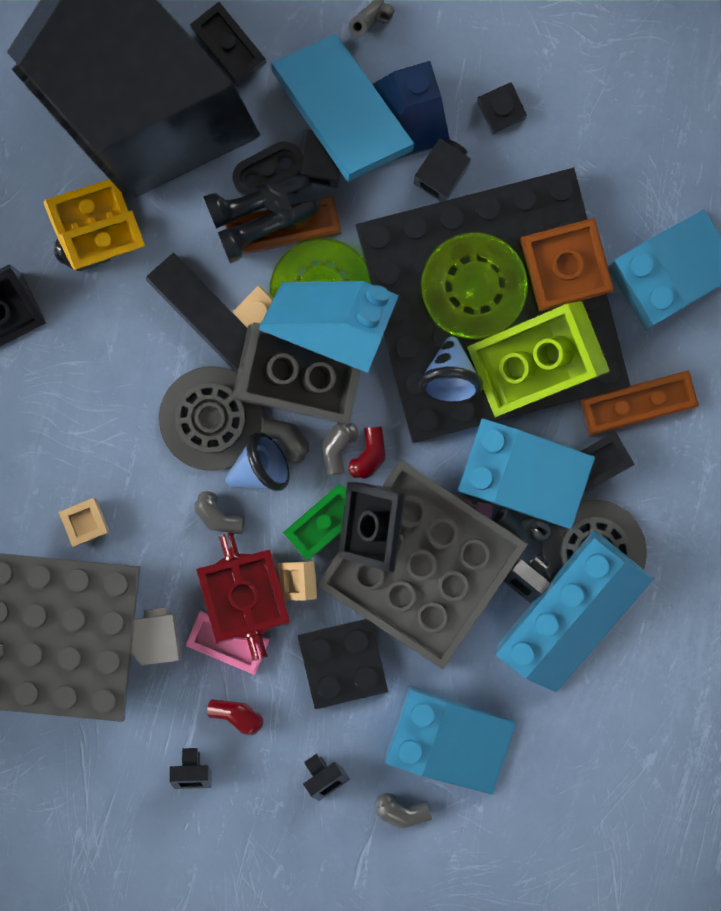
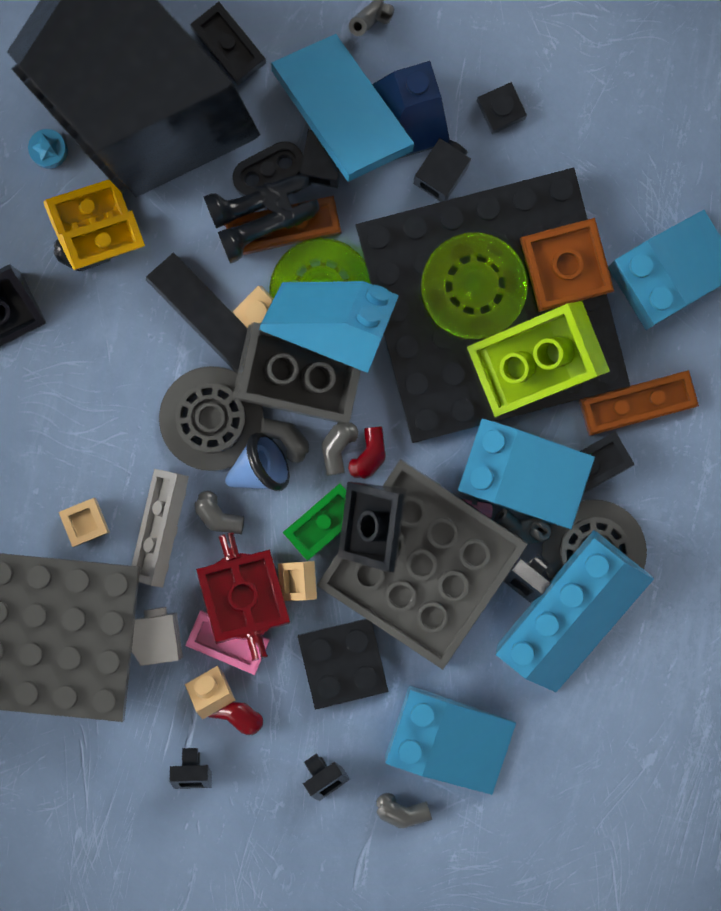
hat [418,336,483,402] -> none
none -> dark azure tile [28,129,68,169]
none -> light grey plate [132,469,189,588]
none -> tan plate [185,665,236,720]

